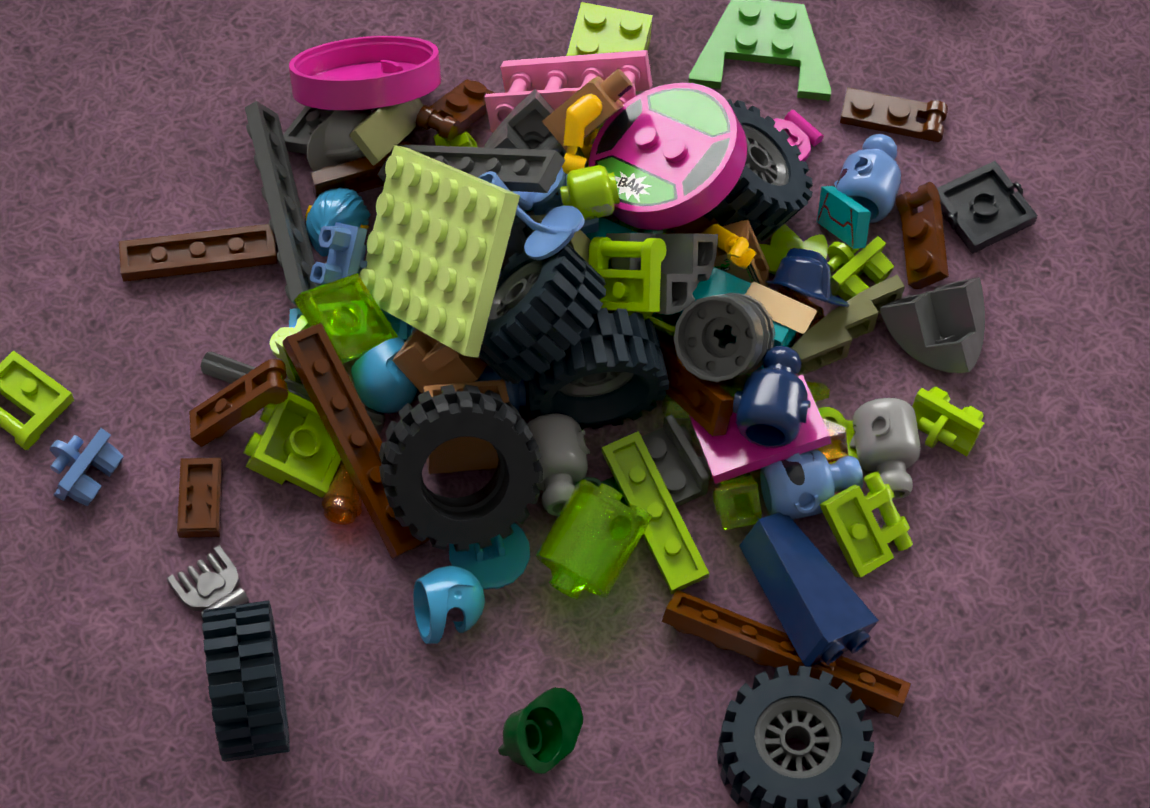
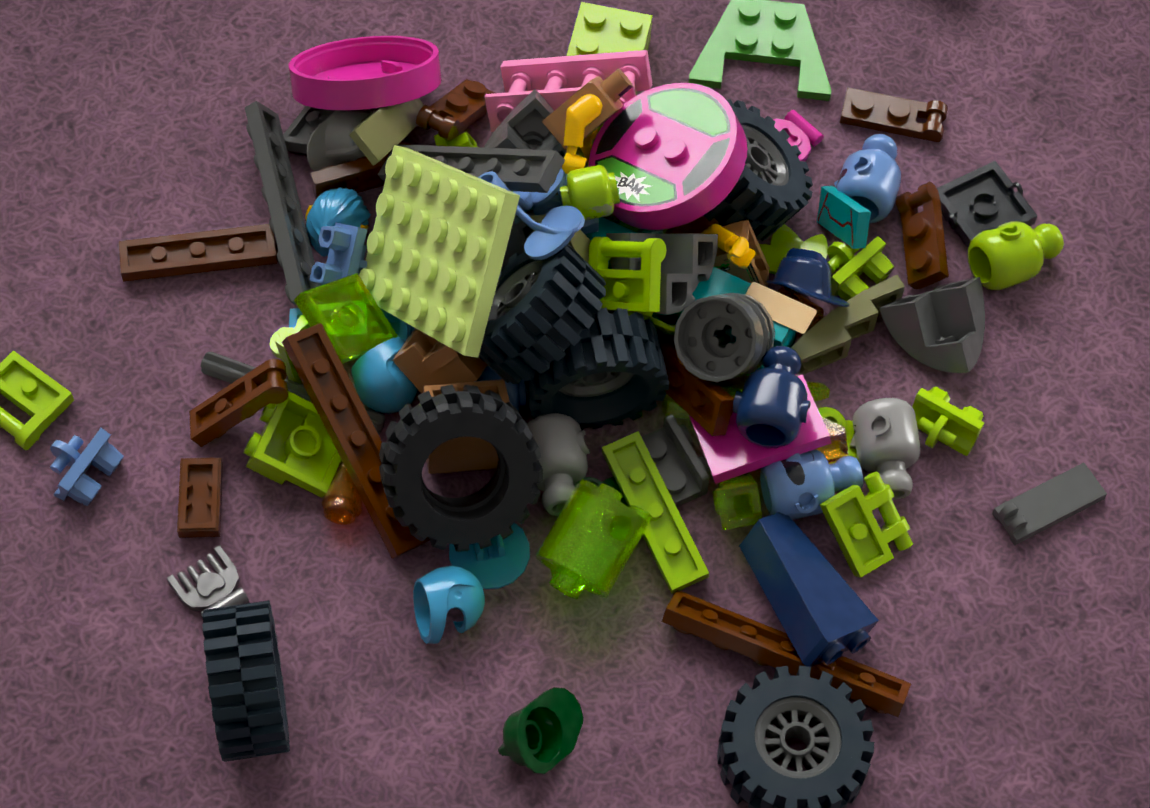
none -> lime piece [968,221,1064,290]
none -> dark grey hinge [992,462,1107,546]

